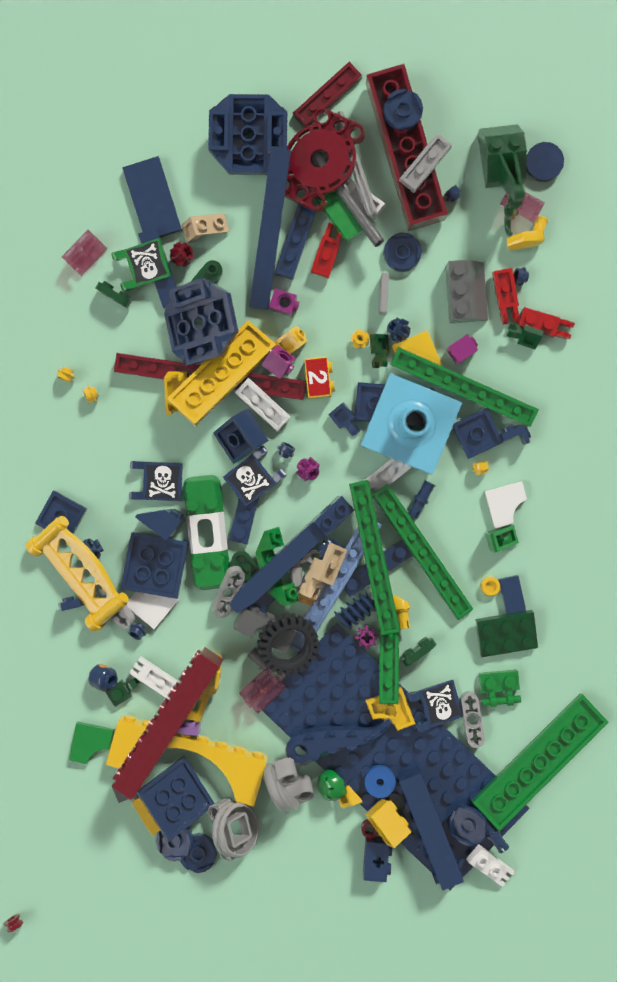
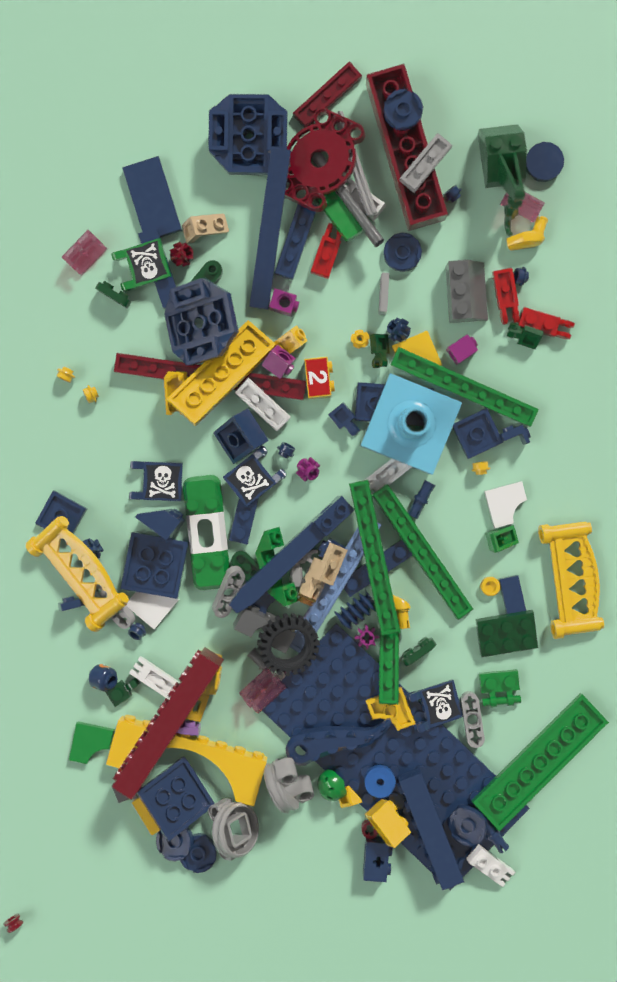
none -> yellow piece [538,521,604,639]

